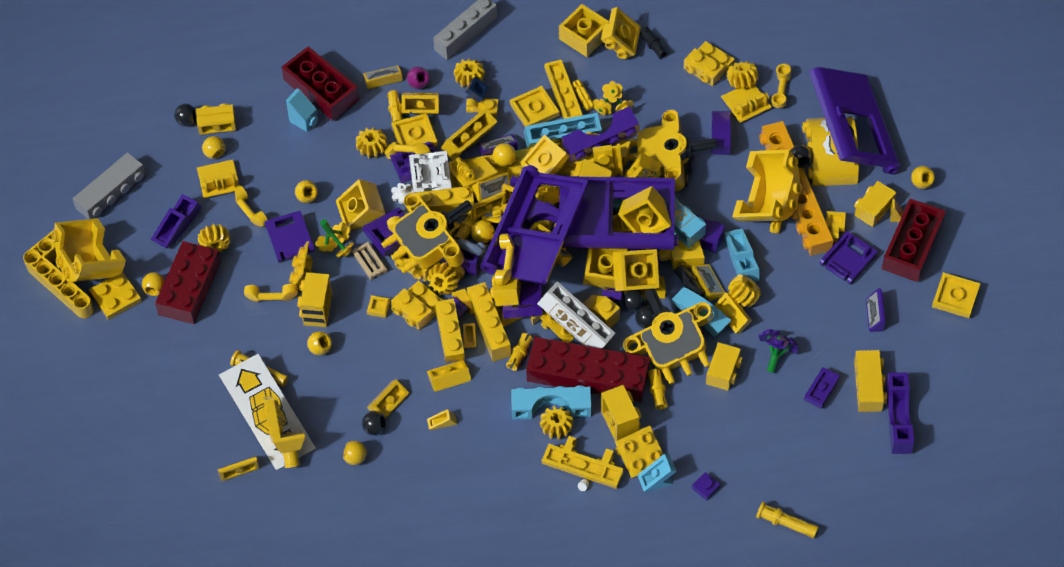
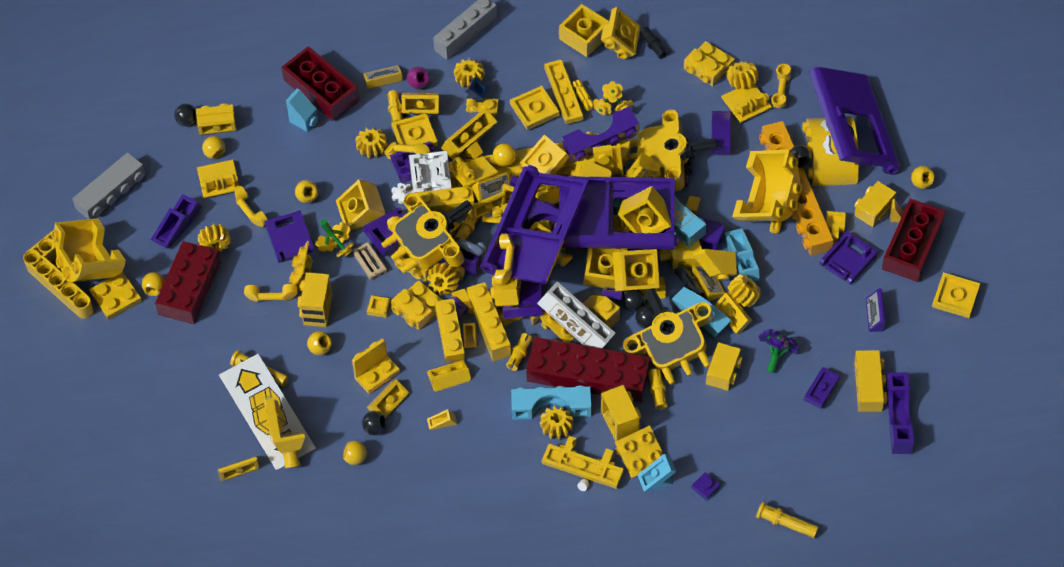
yellow piece [471,220,495,244] -> none
slope [477,134,518,156] -> none
medium azure brick [524,112,602,148] -> none
none -> yellow bracket [352,338,400,394]
none -> yellow piece [462,141,483,159]
none -> yellow piece [686,196,701,215]
none -> yellow slope [693,249,737,281]

